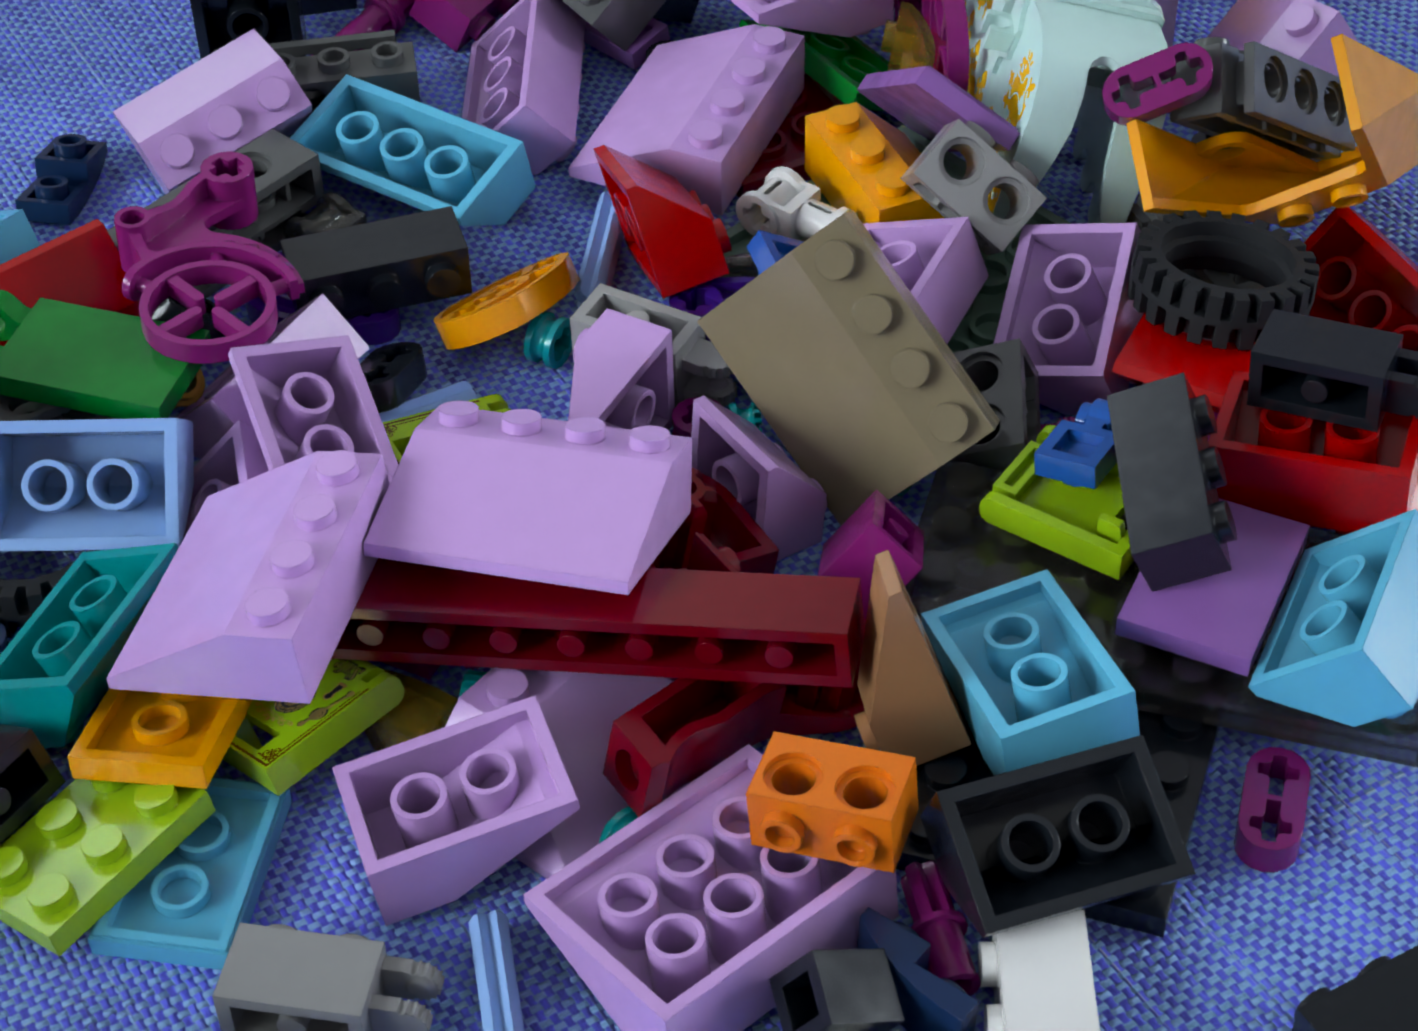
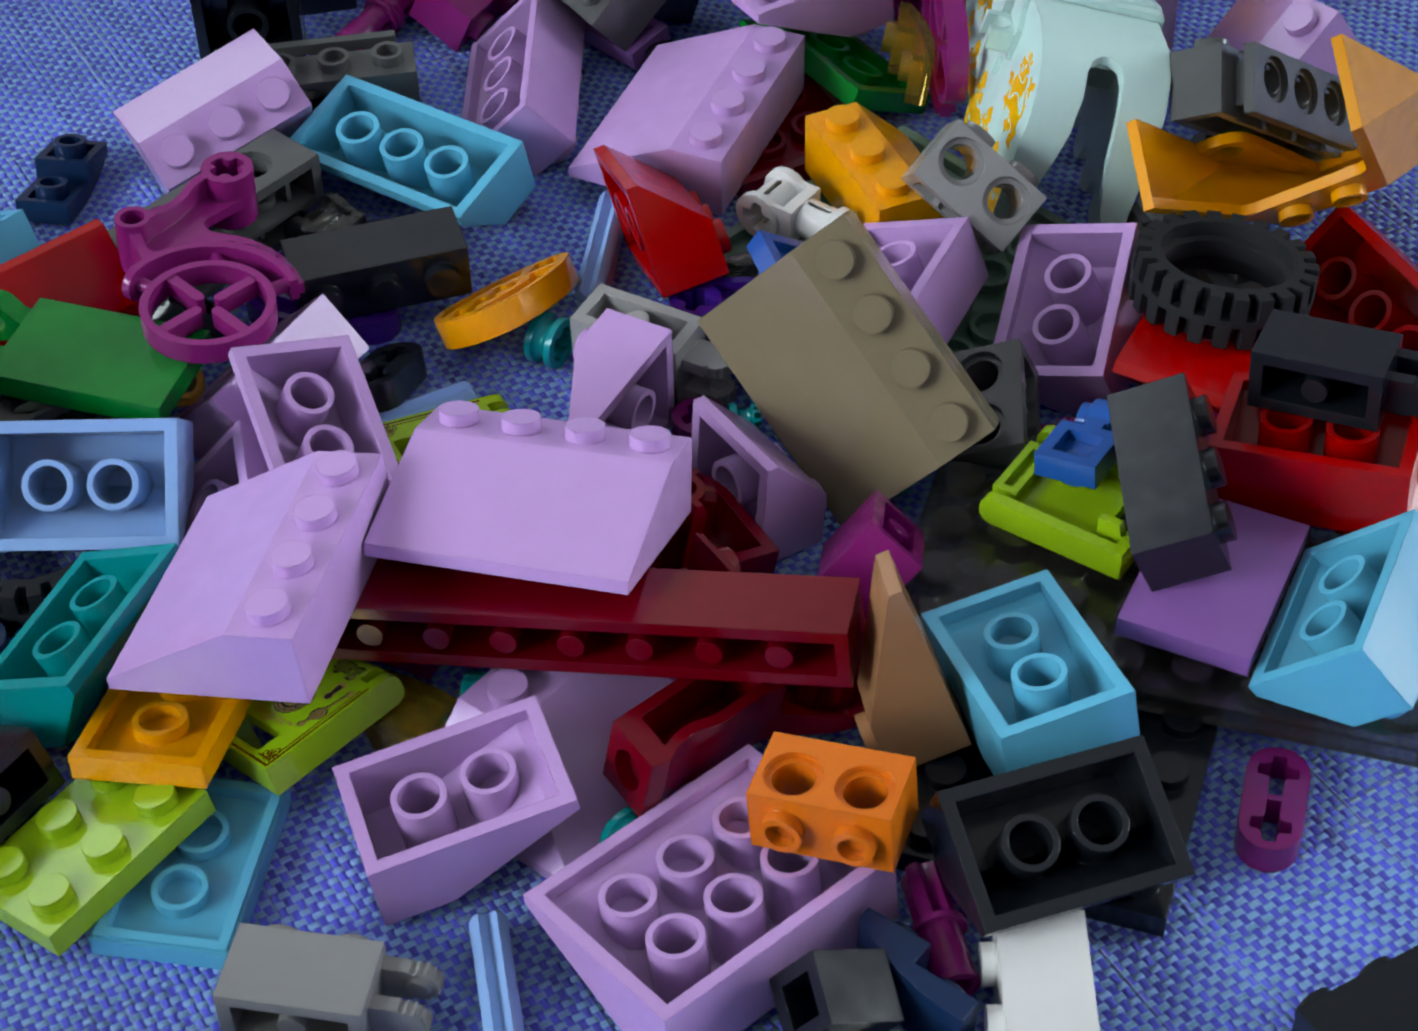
medium lavender tile [857,65,1020,152] -> none
magenta beam [1102,42,1214,126] -> none

